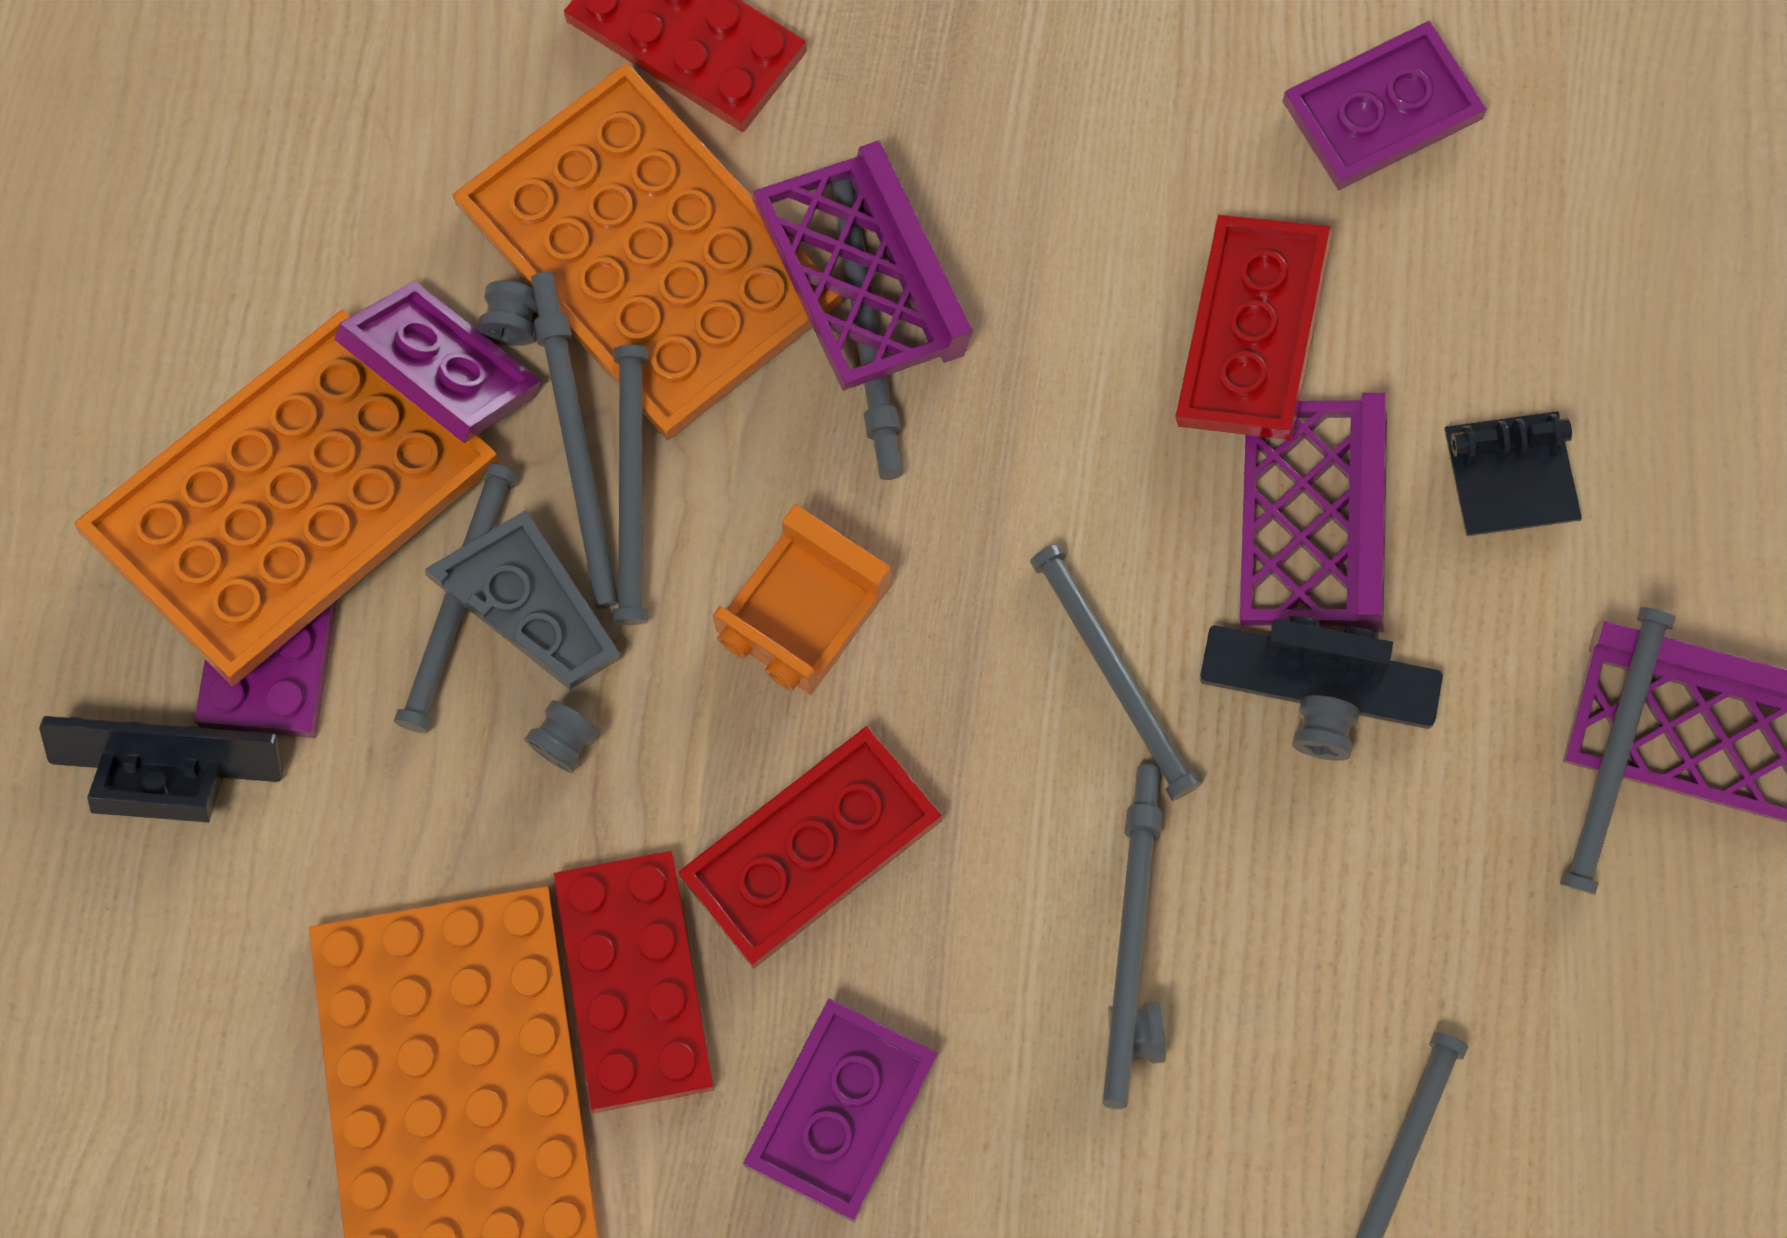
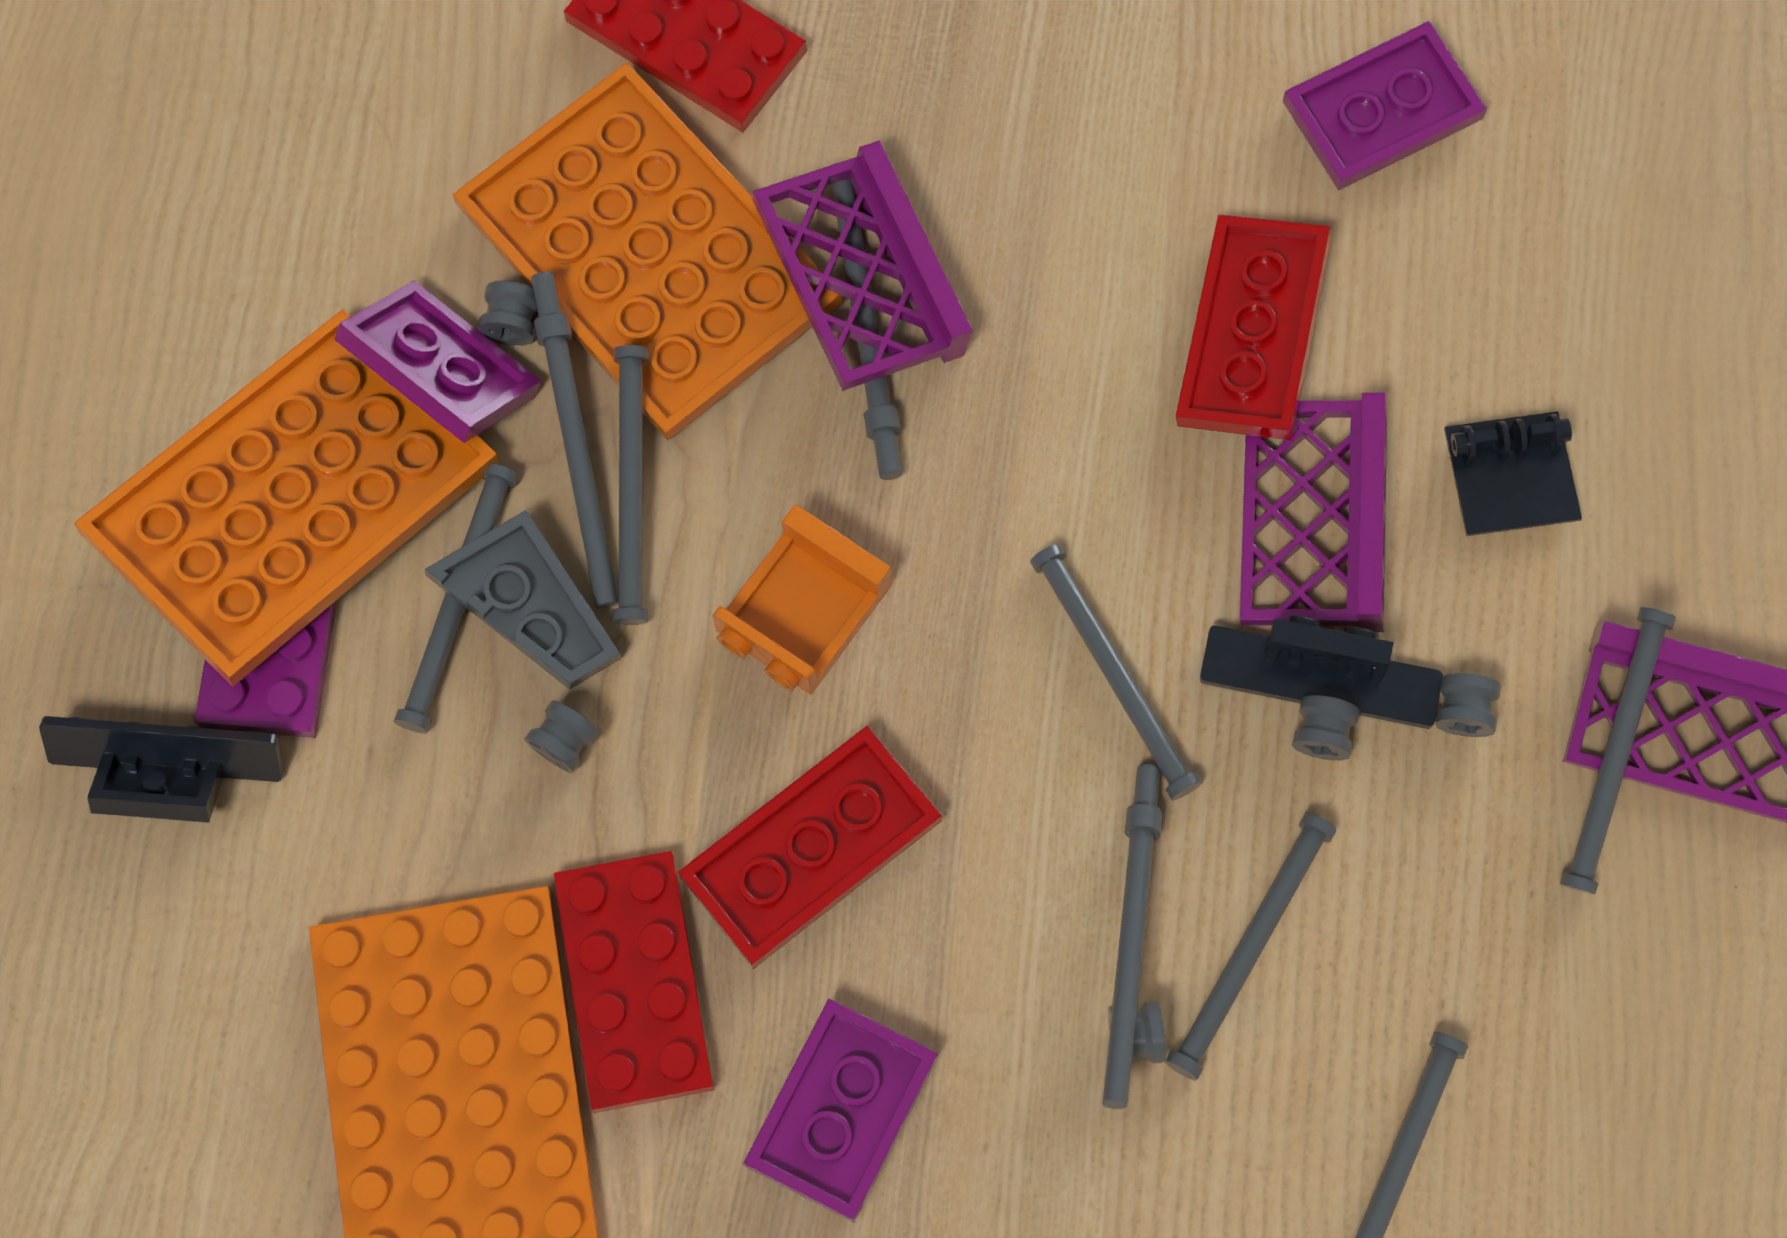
none -> dark grey bar [1165,813,1336,1081]
none -> dark grey wheel [1435,673,1501,737]

